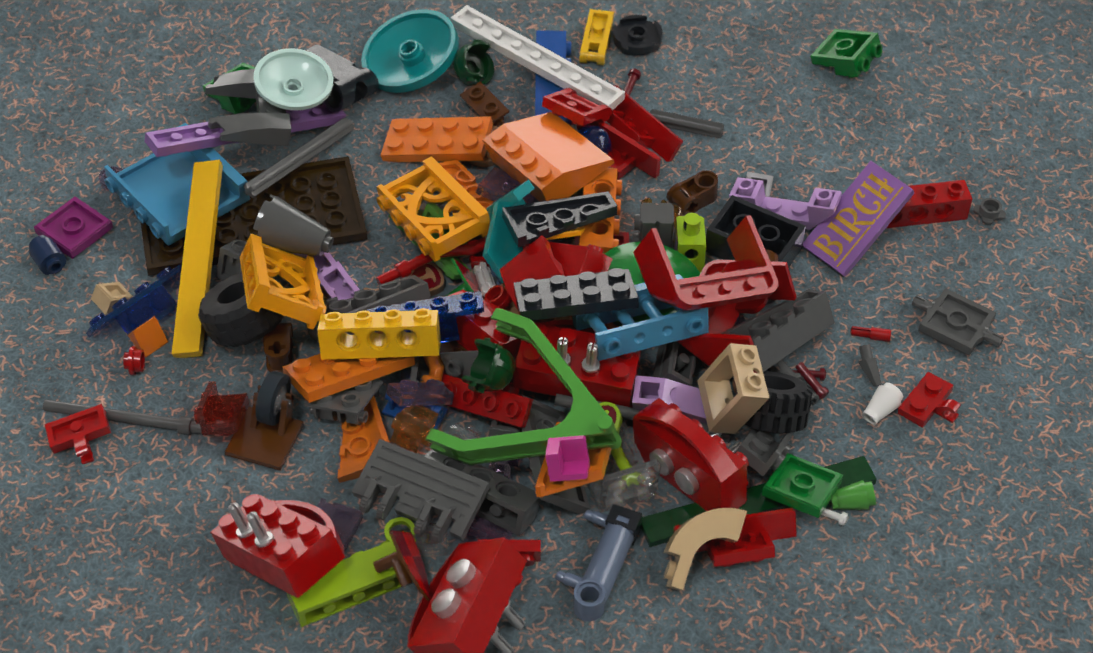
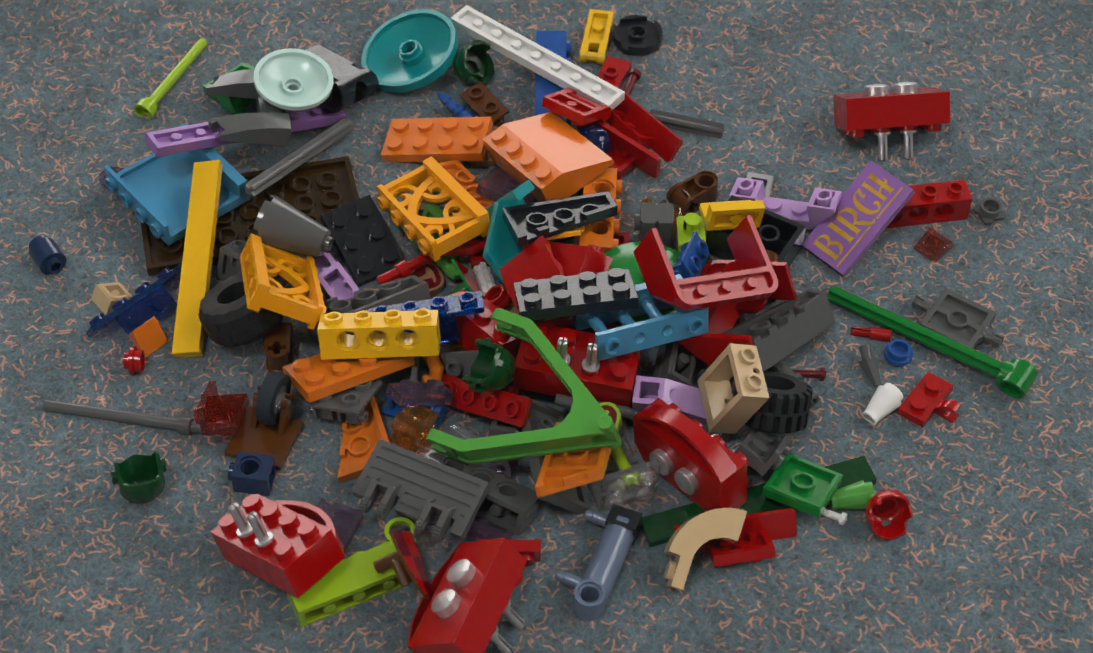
magenta plate [34,196,113,259] -> none
red plate [45,404,111,465] -> none
dark pink panel [545,435,590,482] -> none
dark red piece [795,362,829,400] -> none
green plate [810,29,883,78] -> none
none -> dark green cap [110,450,167,503]
none -> lime piece [134,38,207,120]
none -> dark blue brick [228,451,277,496]
none -> black plate [320,194,407,286]
none -> blue bar [437,92,477,117]
none -> red plate [597,56,632,88]
none -> blue hinge [672,231,710,278]
none -> yellow panel [699,200,765,231]
none -> green piece [827,286,1038,399]
none -> red piece [834,82,950,161]
none -> red hair [865,490,913,540]
none -> blue plate [884,339,913,366]
none -> clear red slope [913,227,954,263]

